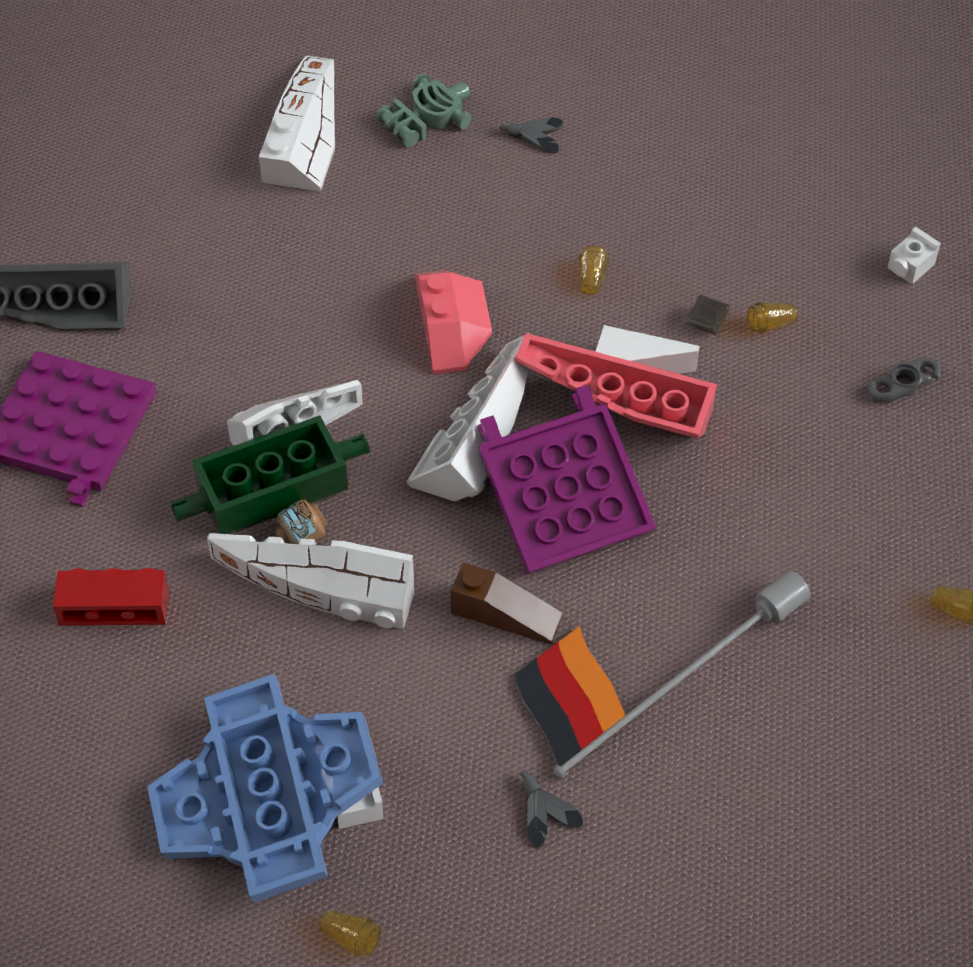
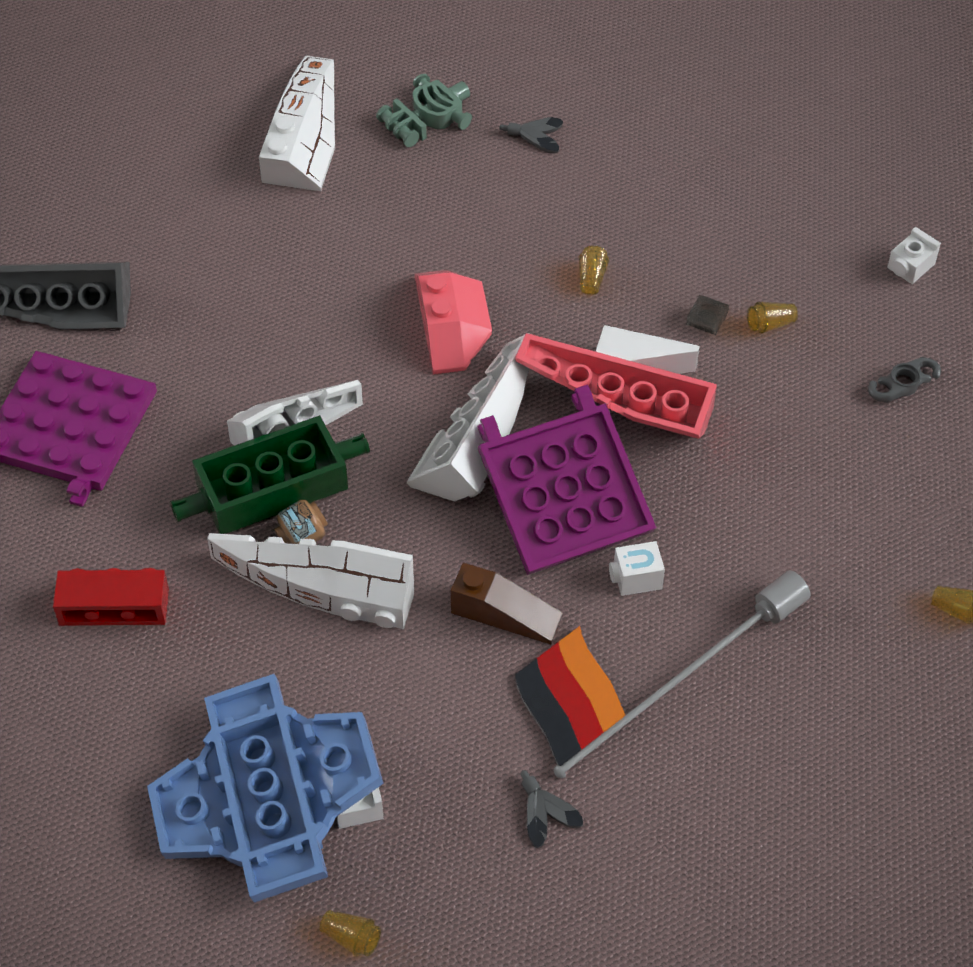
none -> white brick [609,541,665,596]

